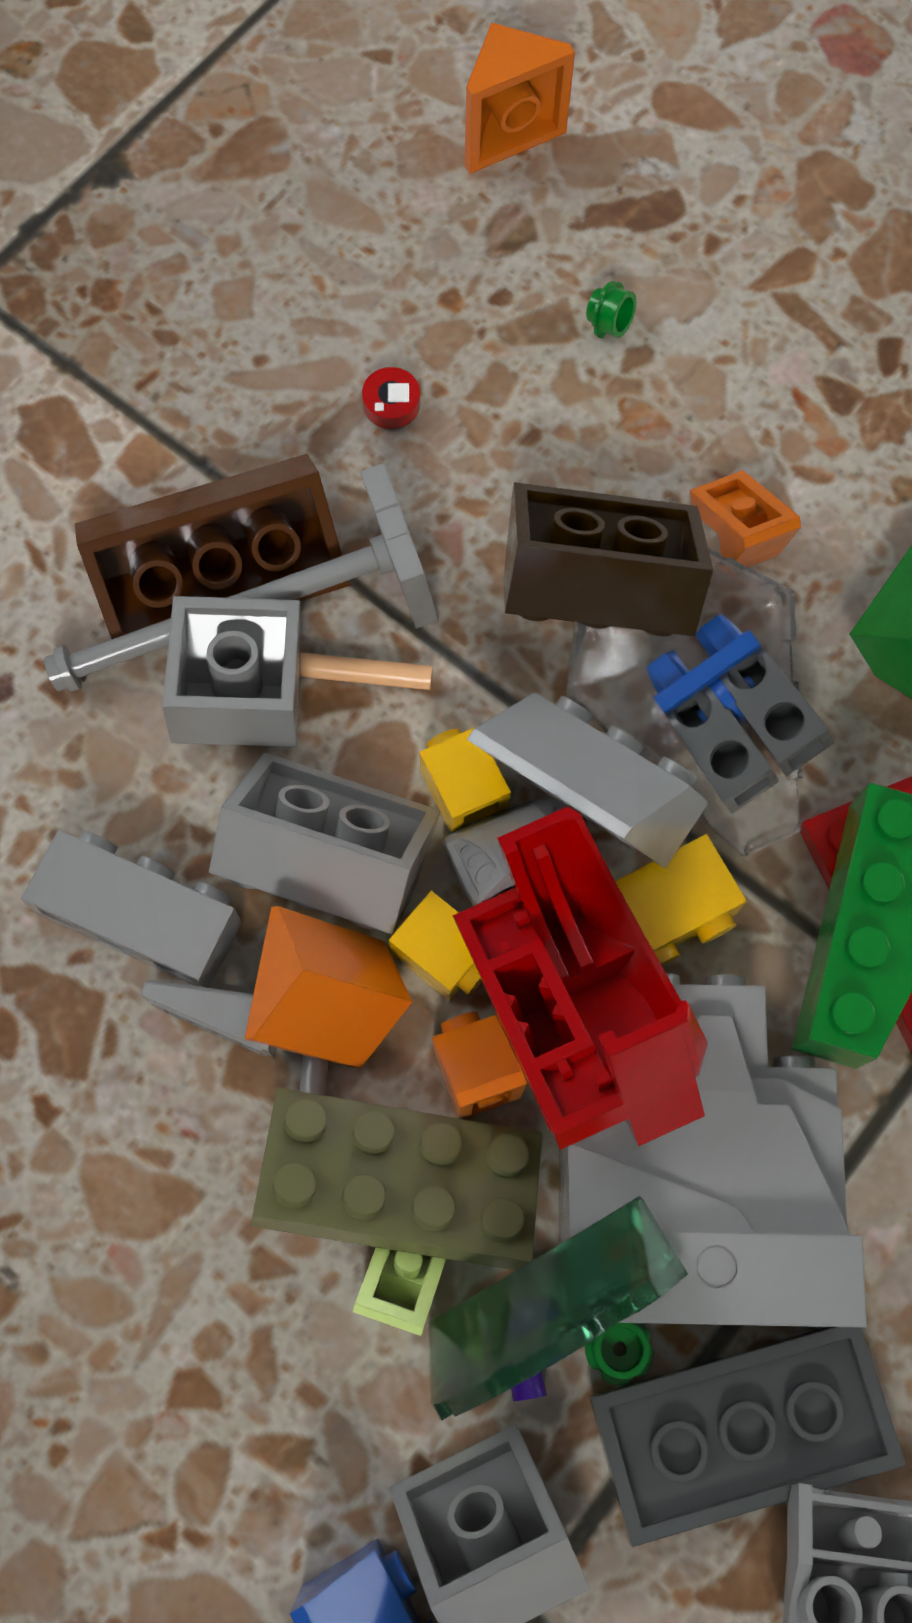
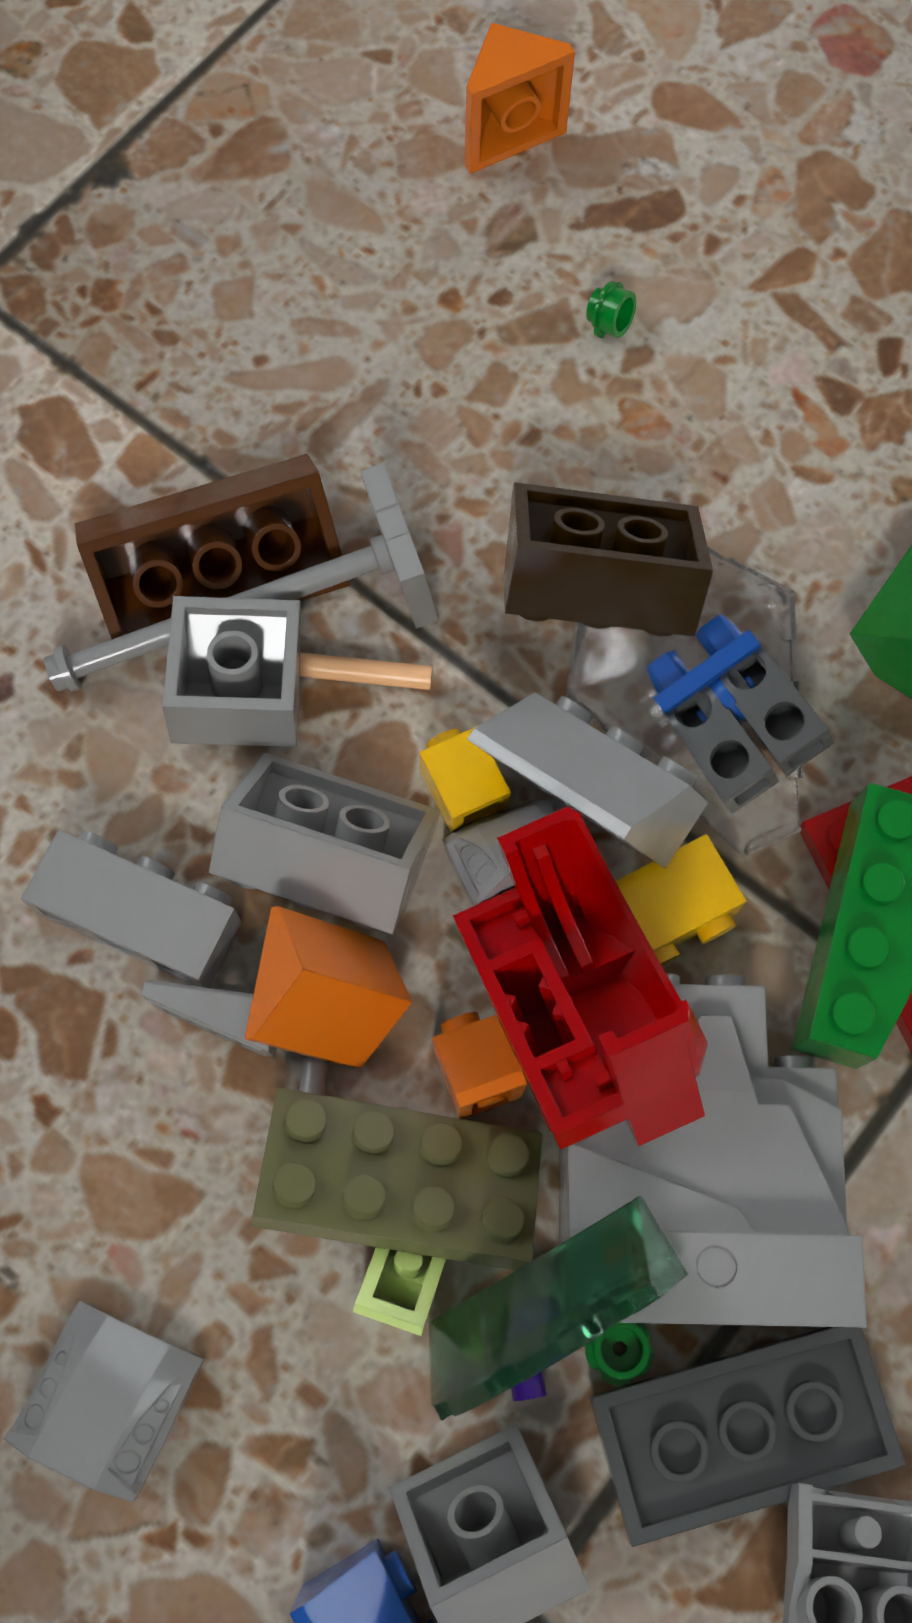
red tile [362,367,421,429] -> none
yellow brick [389,890,482,1002] -> none
orange slope [689,470,801,575] -> none
none -> light grey slope [3,1301,205,1502]

